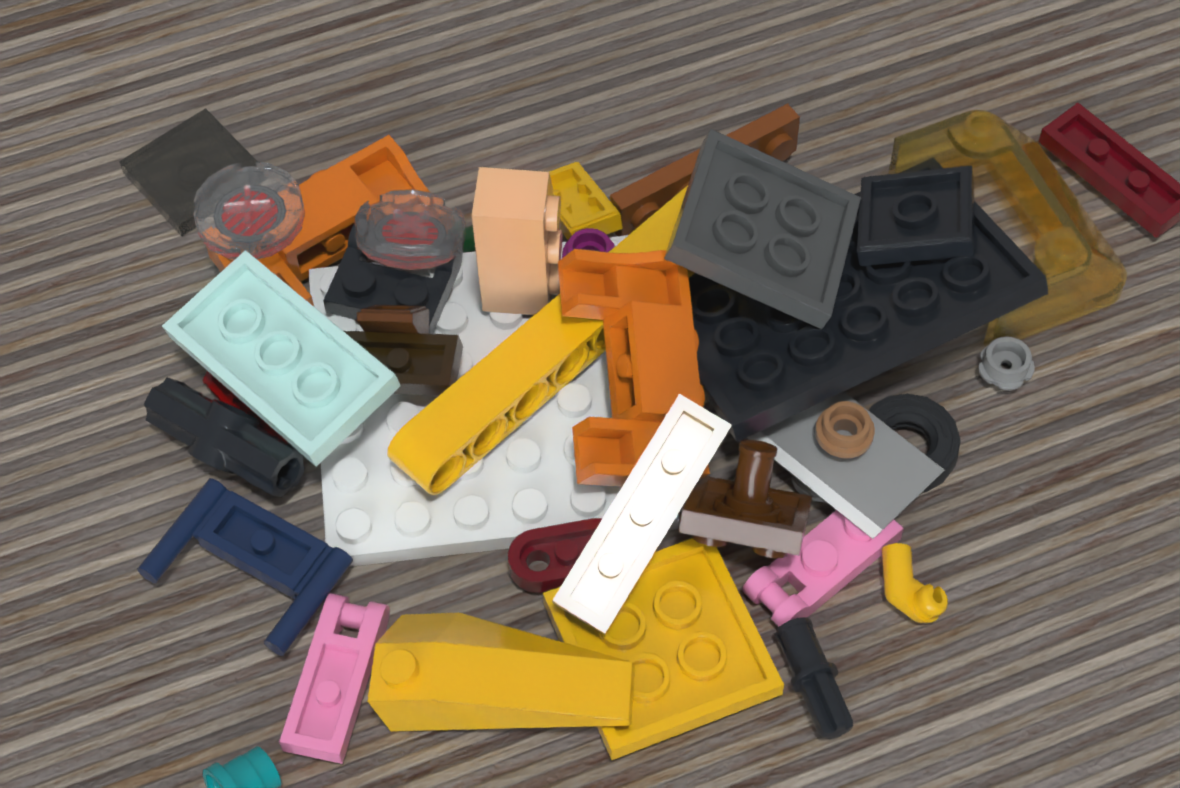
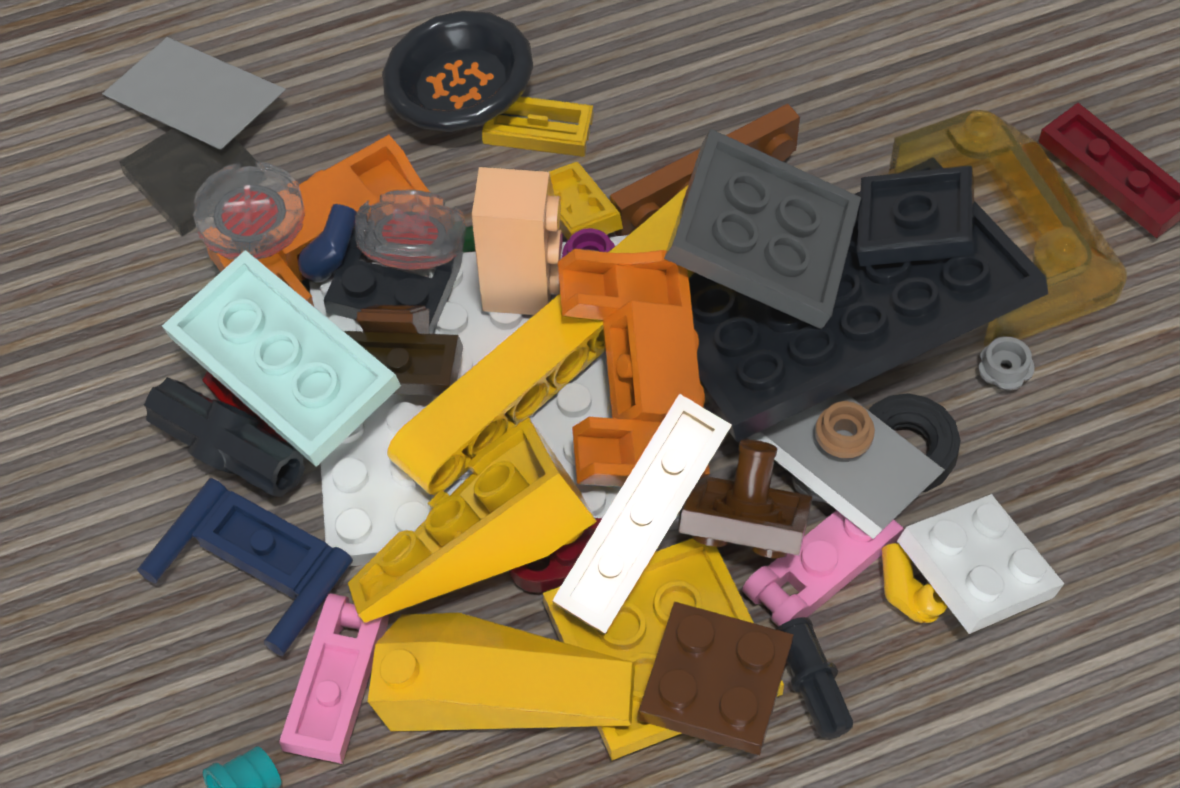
none -> light grey sticker [102,37,286,150]
none -> dark blue arm [298,204,358,283]
none -> yellow wedge [348,417,597,623]
none -> black piece [382,10,533,132]
none -> yellow tile [482,96,594,157]
none -> reddish brown plate [639,601,794,756]
none -> white plate [897,494,1064,634]

